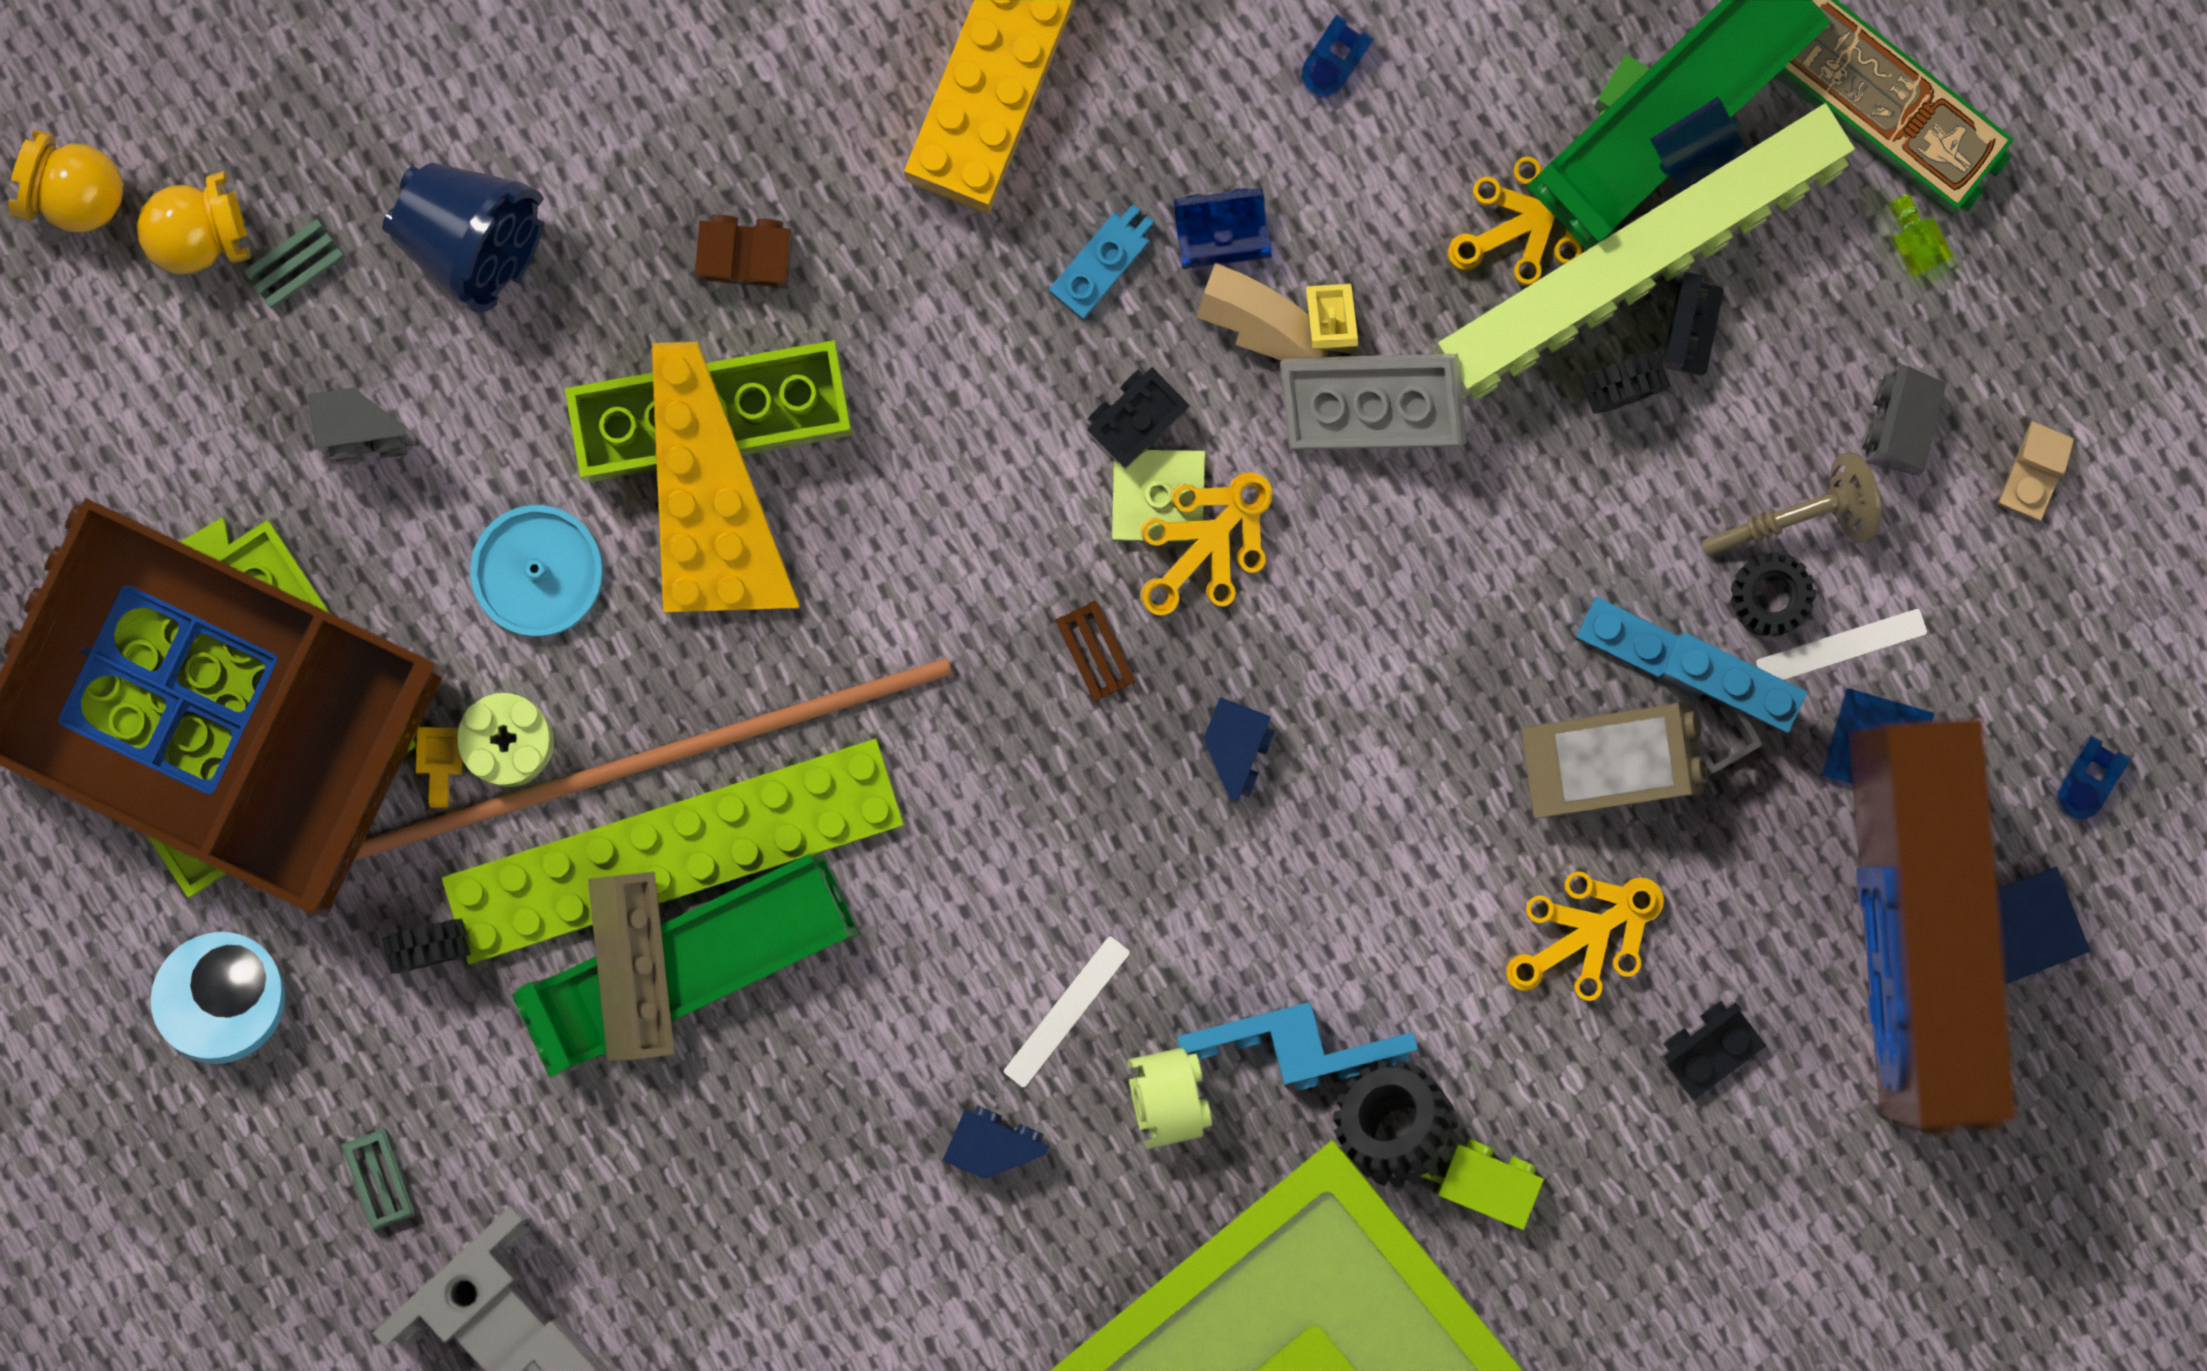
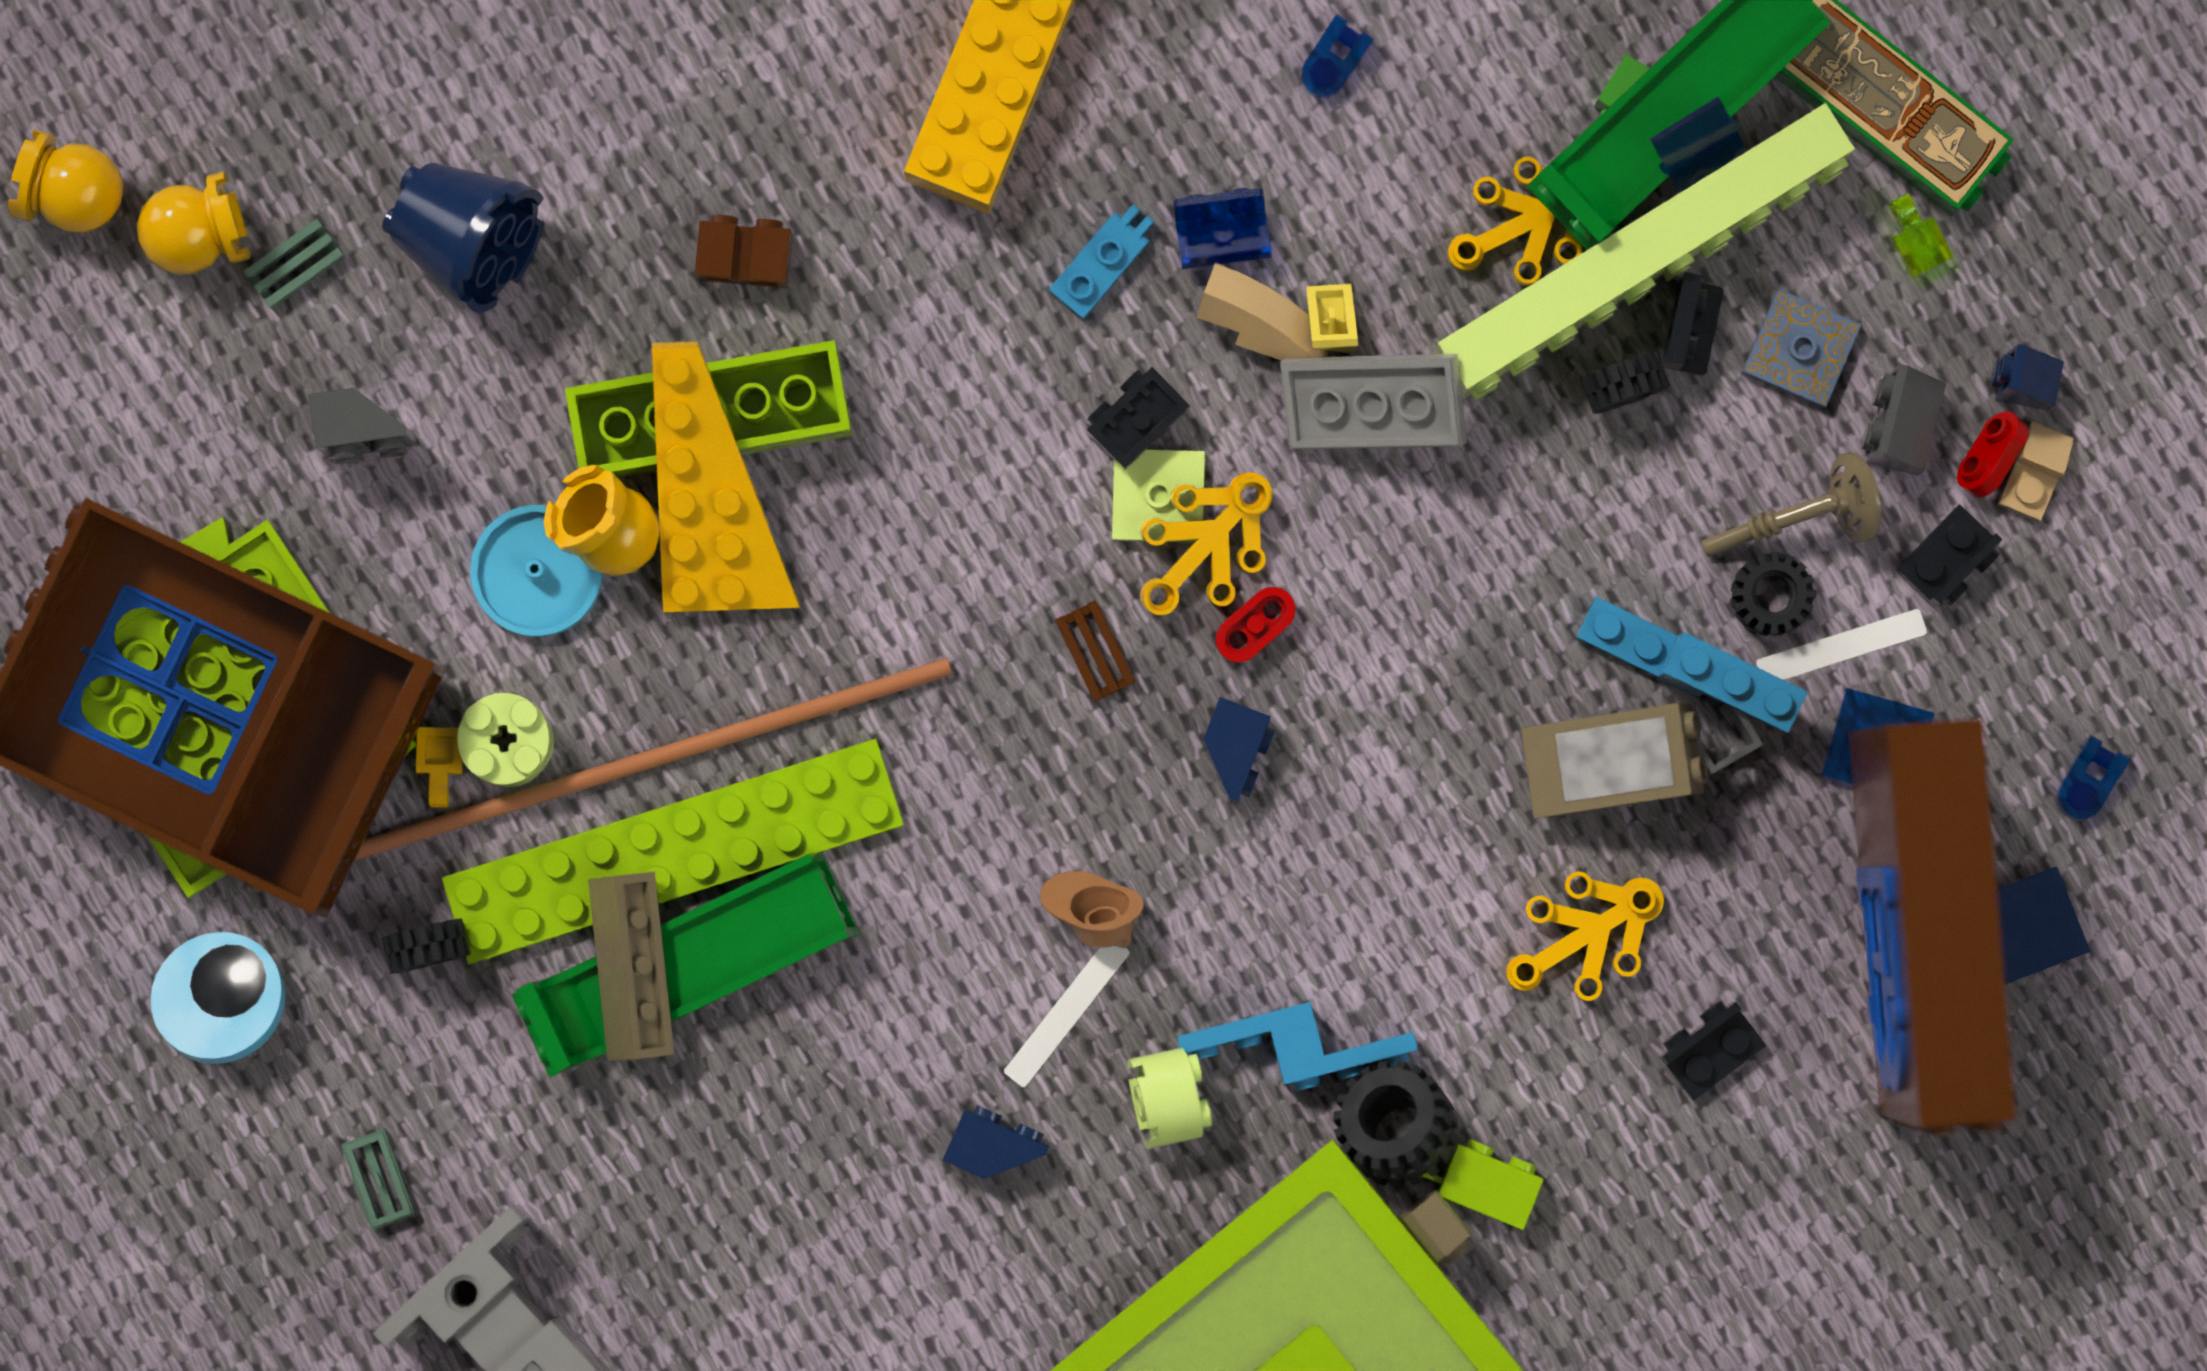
none -> yellow tile [543,465,660,576]
none -> medium nougat piece [1040,871,1144,948]
none -> red plate [1215,587,1295,663]
none -> dark tan brick [1398,1190,1472,1268]
none -> sand blue plate [1741,289,1862,409]
none -> black bracket [1895,504,2003,608]
none -> red plate [1957,411,2029,498]
none -> dark blue slope [1990,344,2064,411]

